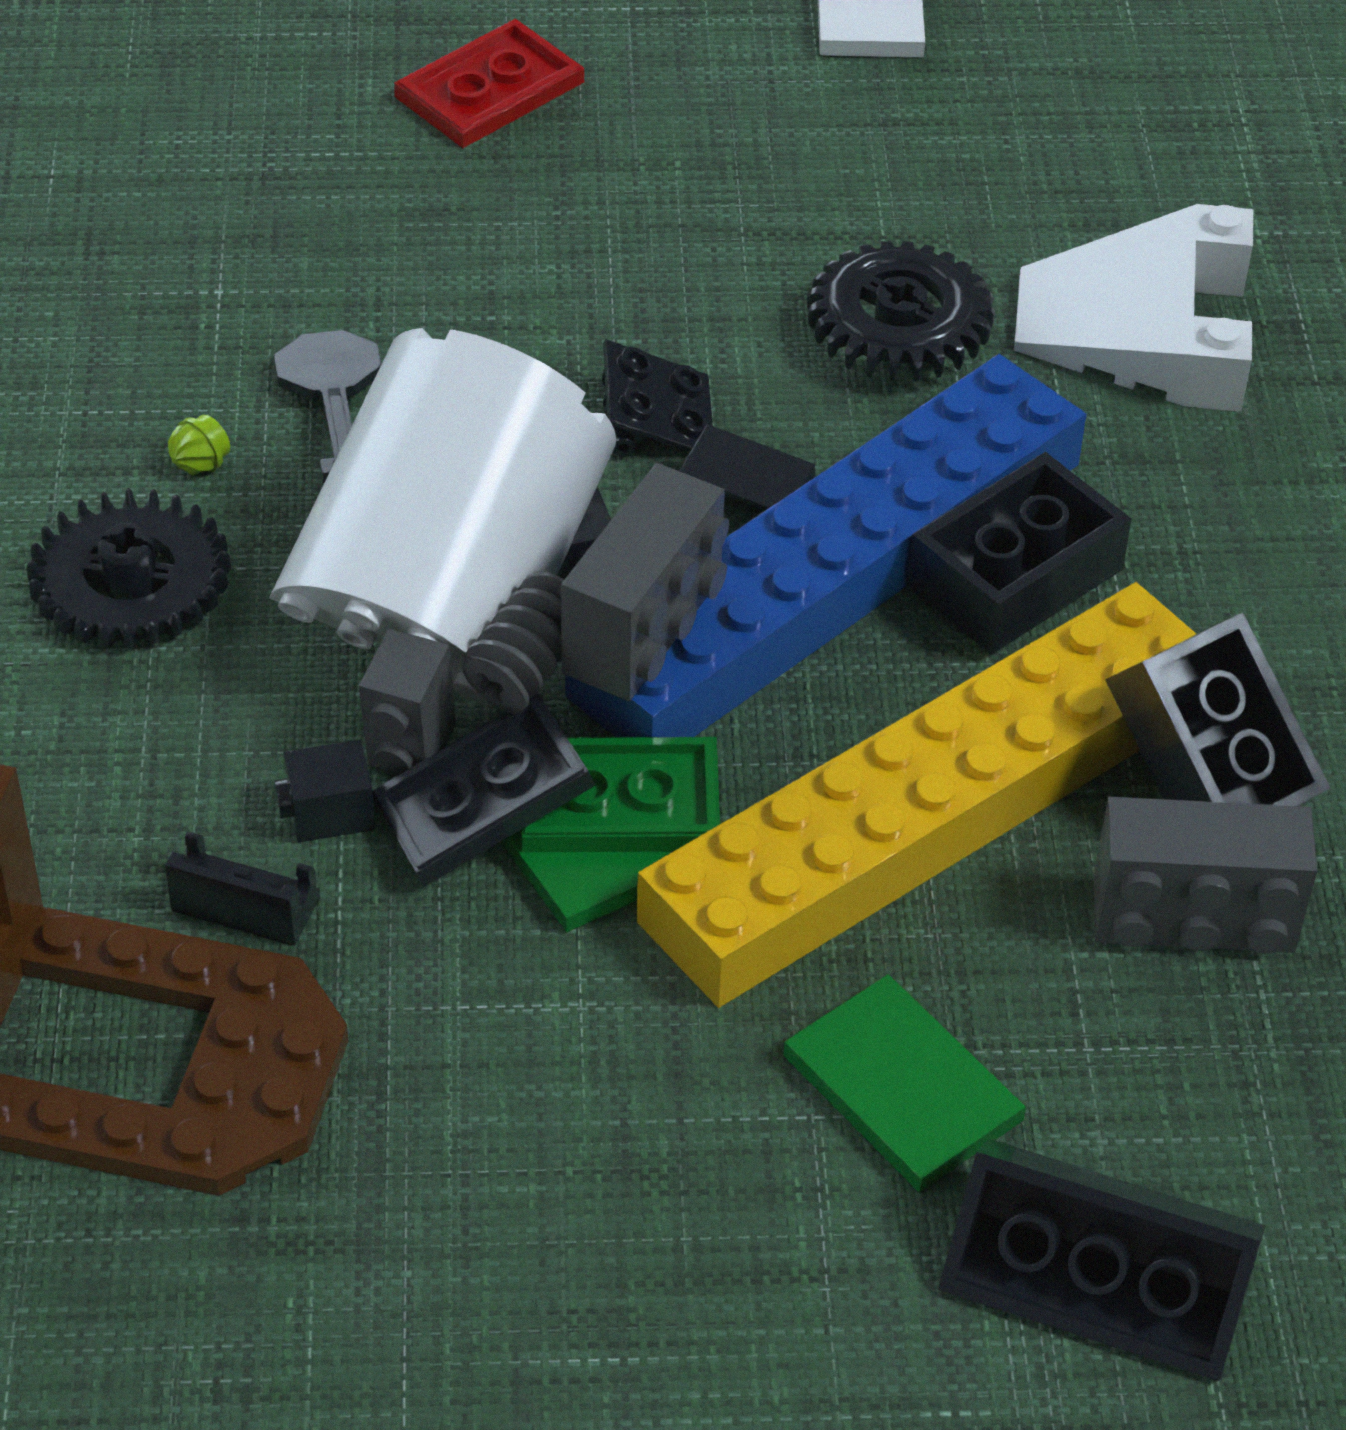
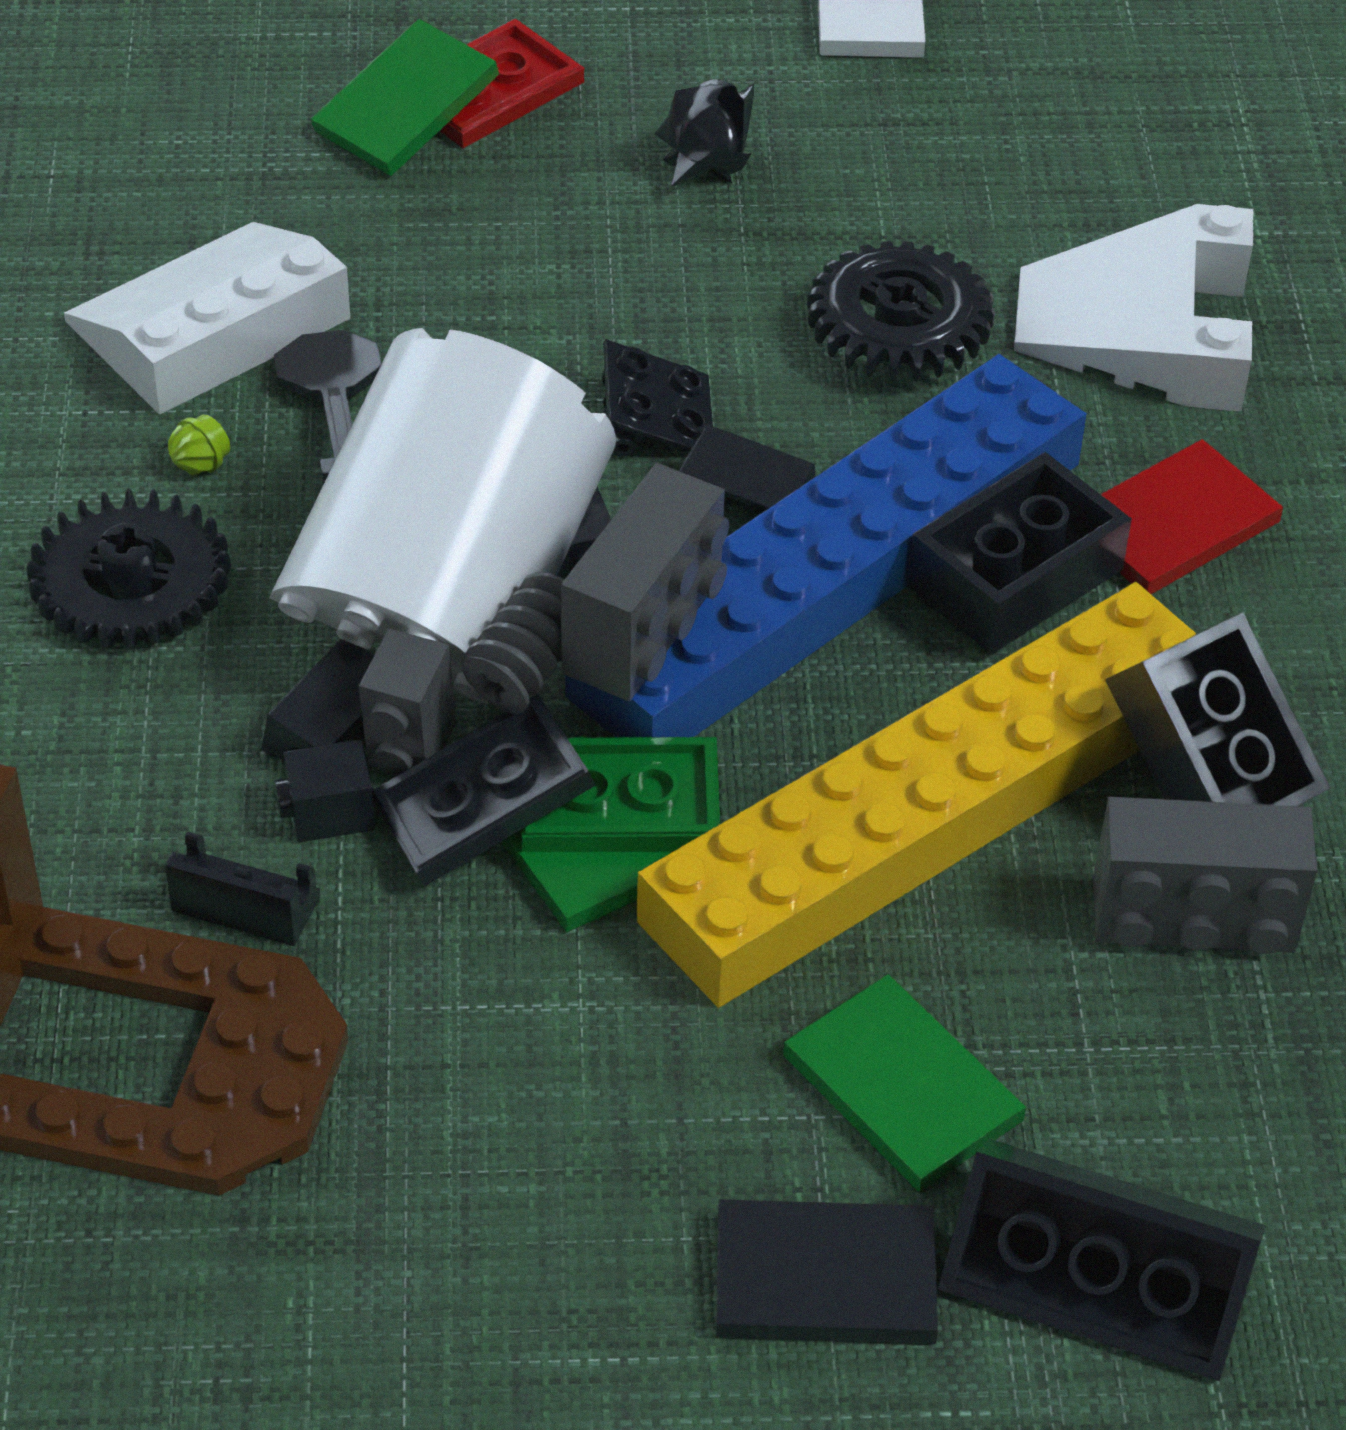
none -> white slope [64,222,350,415]
none -> black hinge [261,639,374,761]
none -> green tile [311,19,499,176]
none -> black hair [655,79,754,186]
none -> black tile [716,1199,938,1344]
none -> red tile [1101,439,1283,594]

